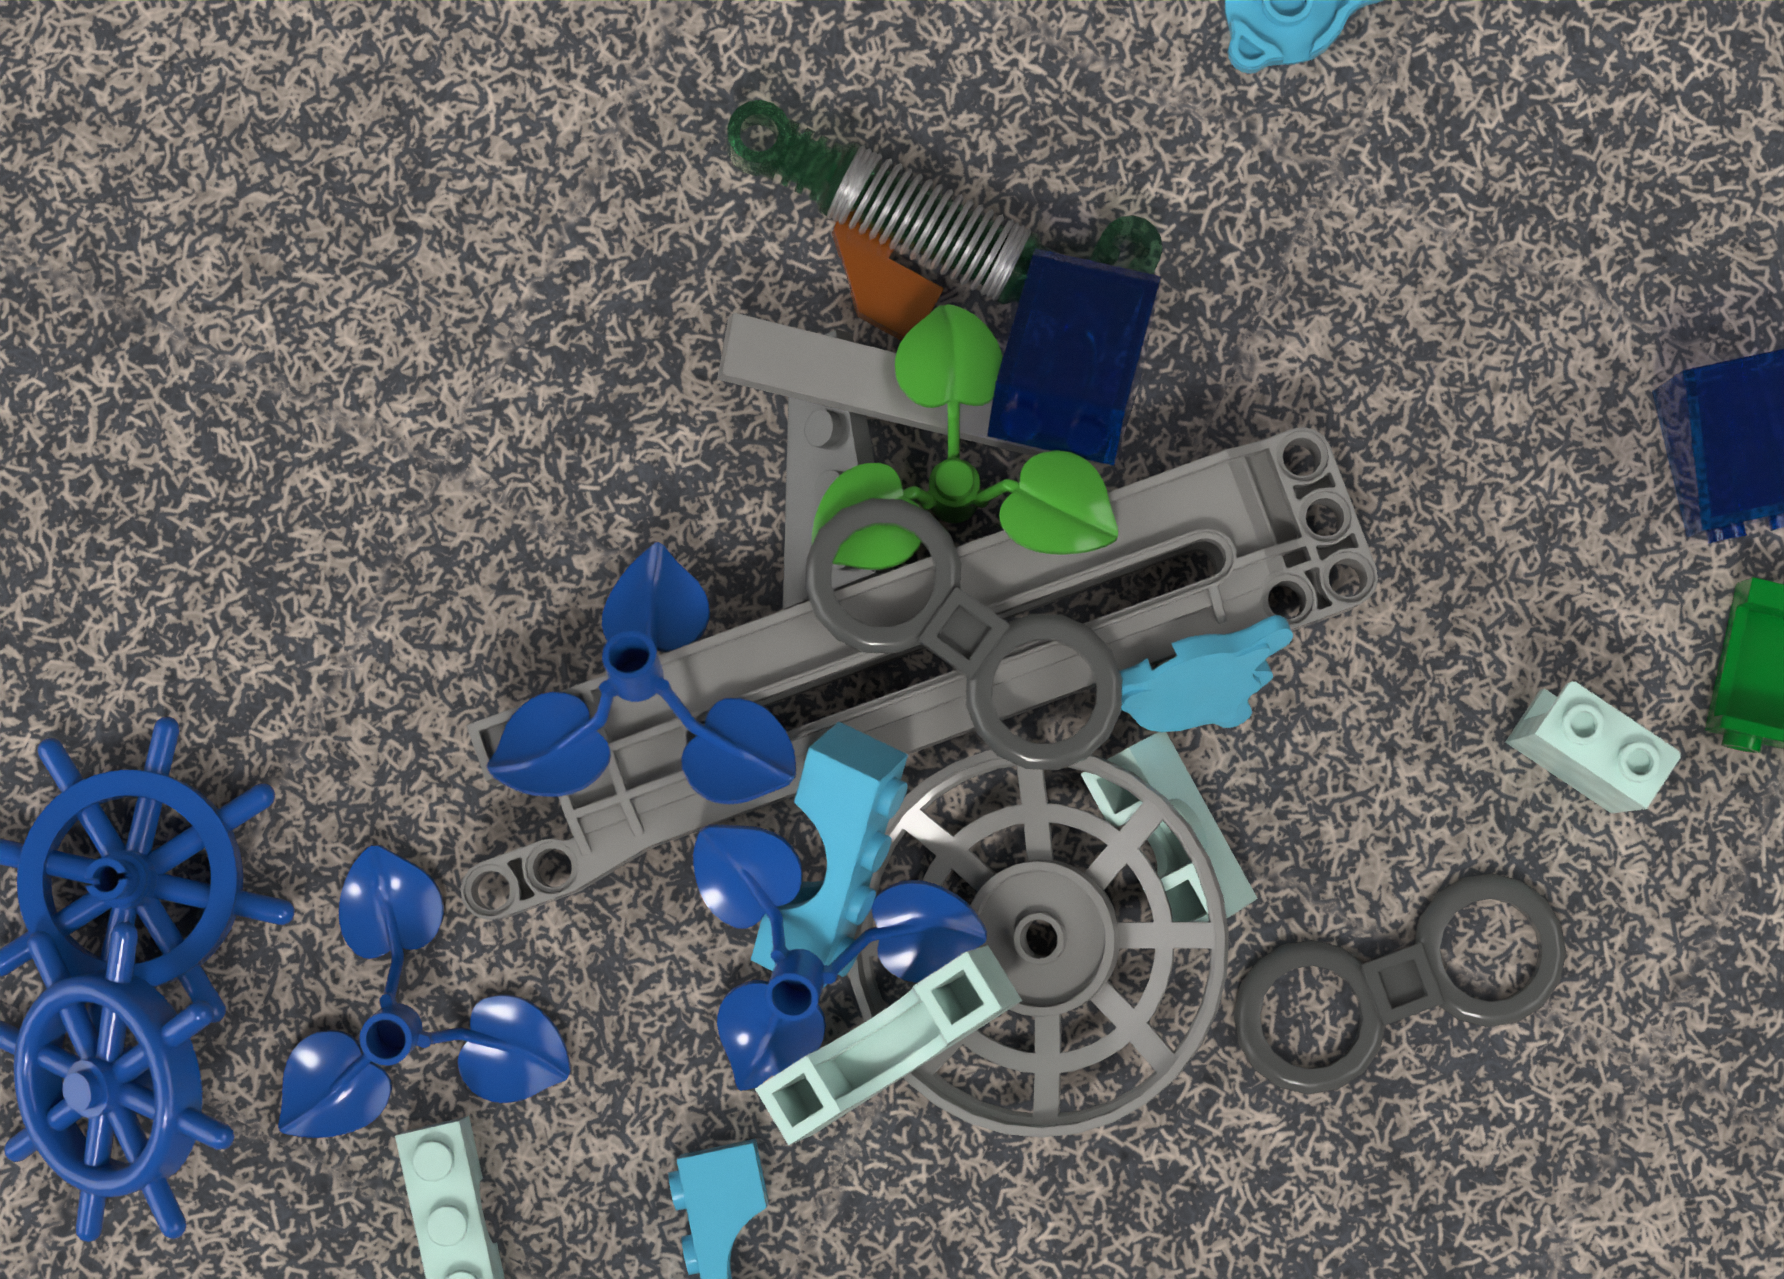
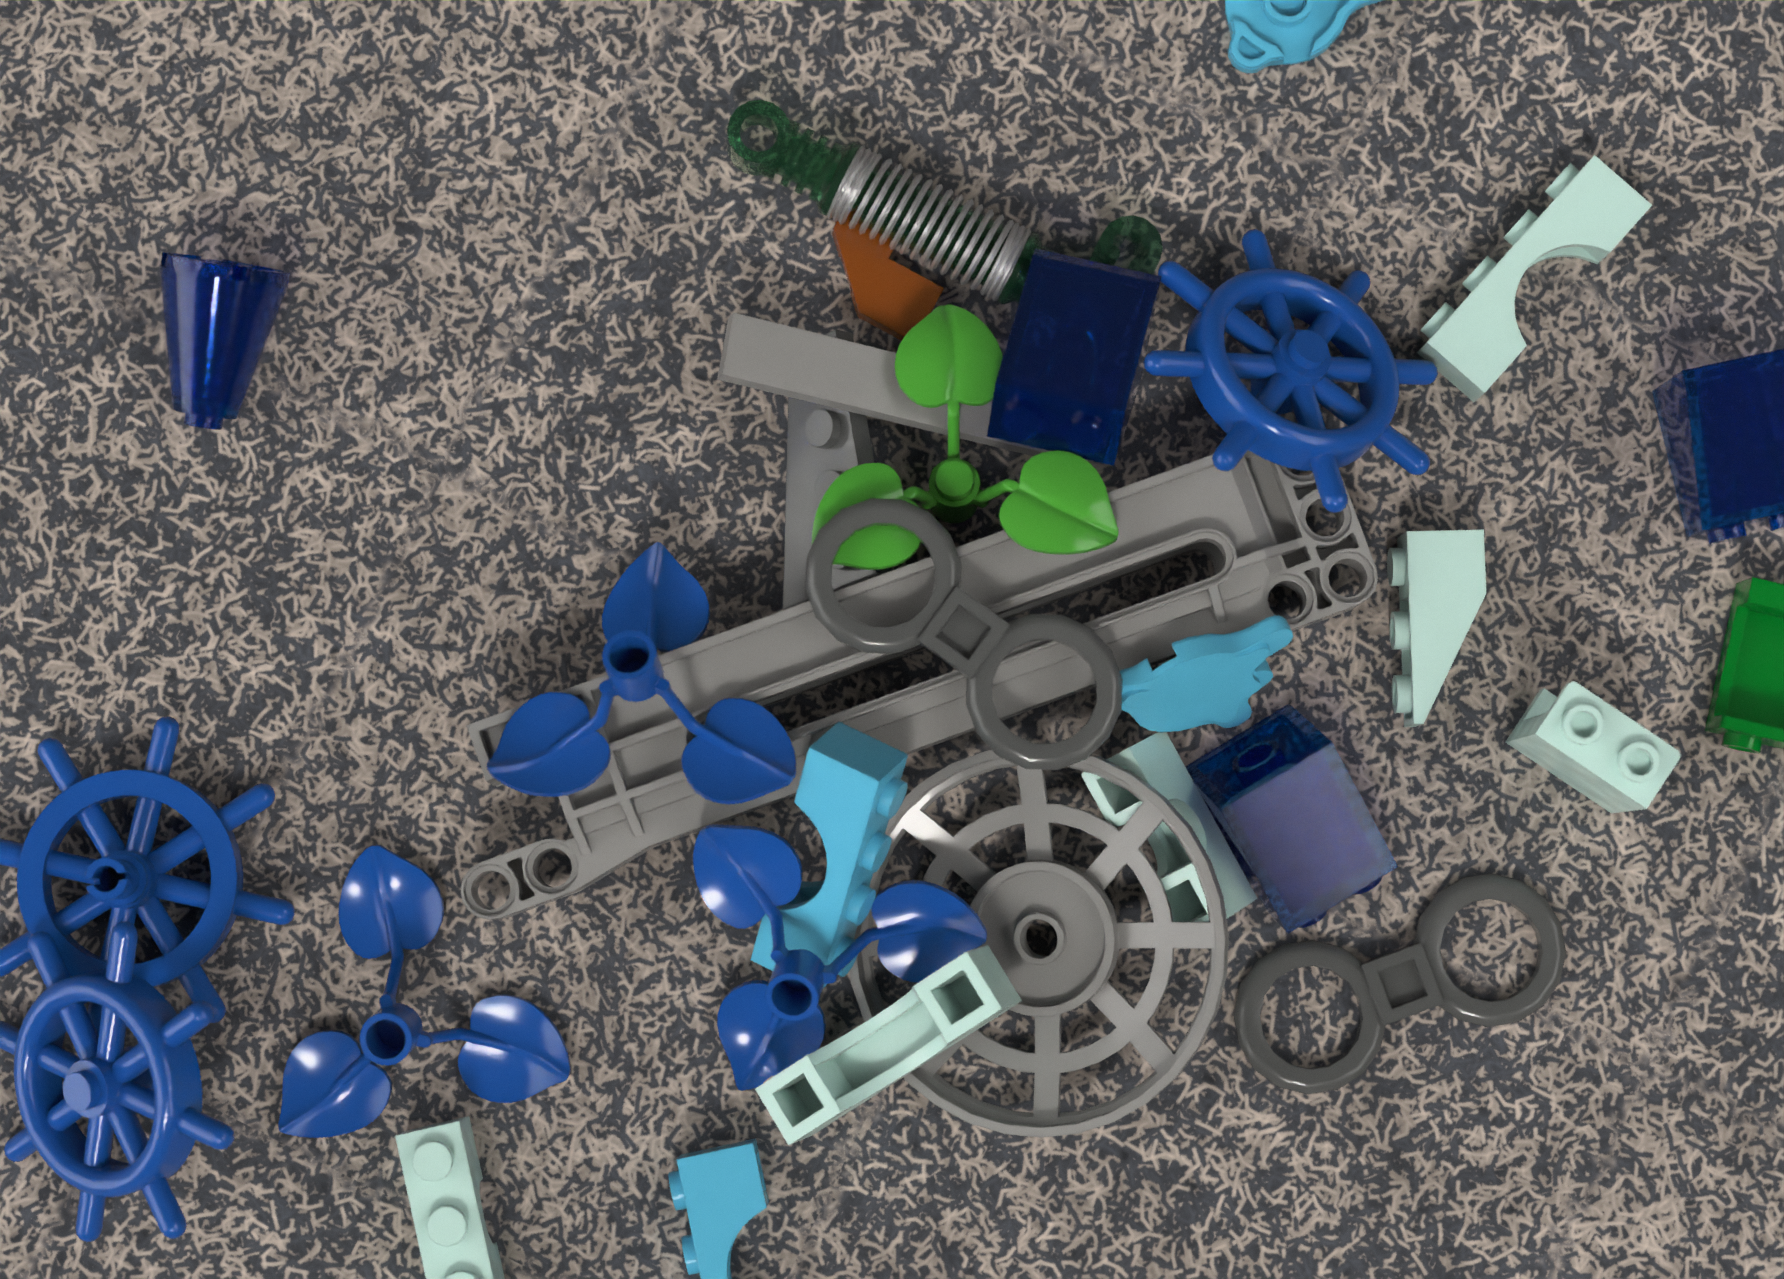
none -> clear blue cone [160,252,290,430]
none -> blue piece [1144,229,1438,513]
none -> clear blue slope [1185,704,1398,934]
none -> light aqua slope [1387,529,1486,727]
none -> light aqua arch [1417,155,1652,402]

